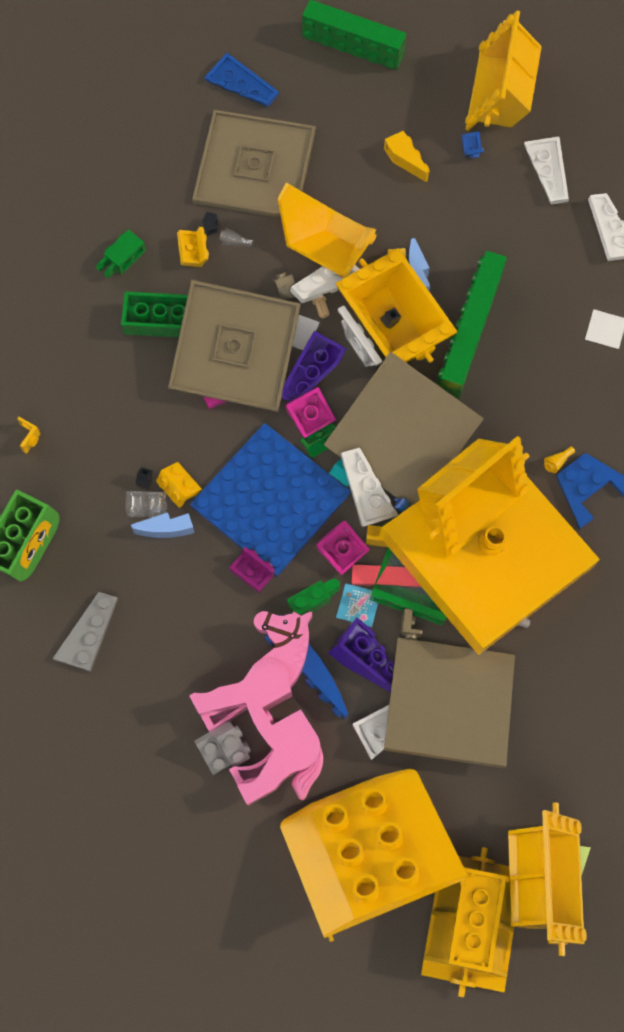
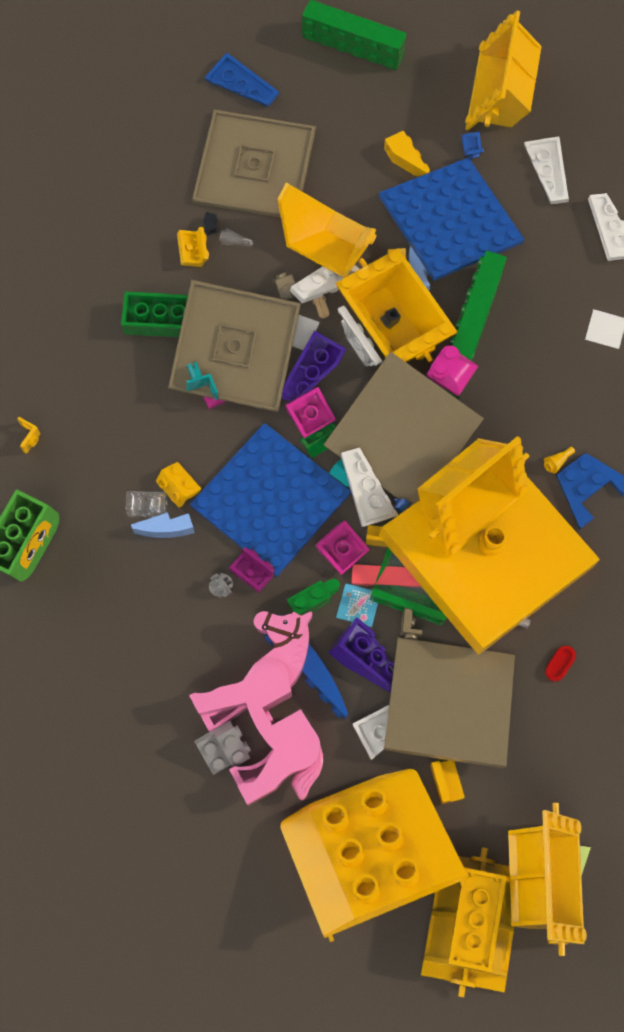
light grey wing [53,592,118,672] -> none
green hinge [96,229,146,278] -> none
black piece [136,467,153,490] -> none
none -> teal bracket [186,362,218,401]
none -> light grey gear [209,573,233,598]
none -> blue plate [378,157,525,281]
none -> dark pink slope [426,346,478,397]
none -> yellow panel [430,760,465,805]
none -> red tile [545,646,576,682]

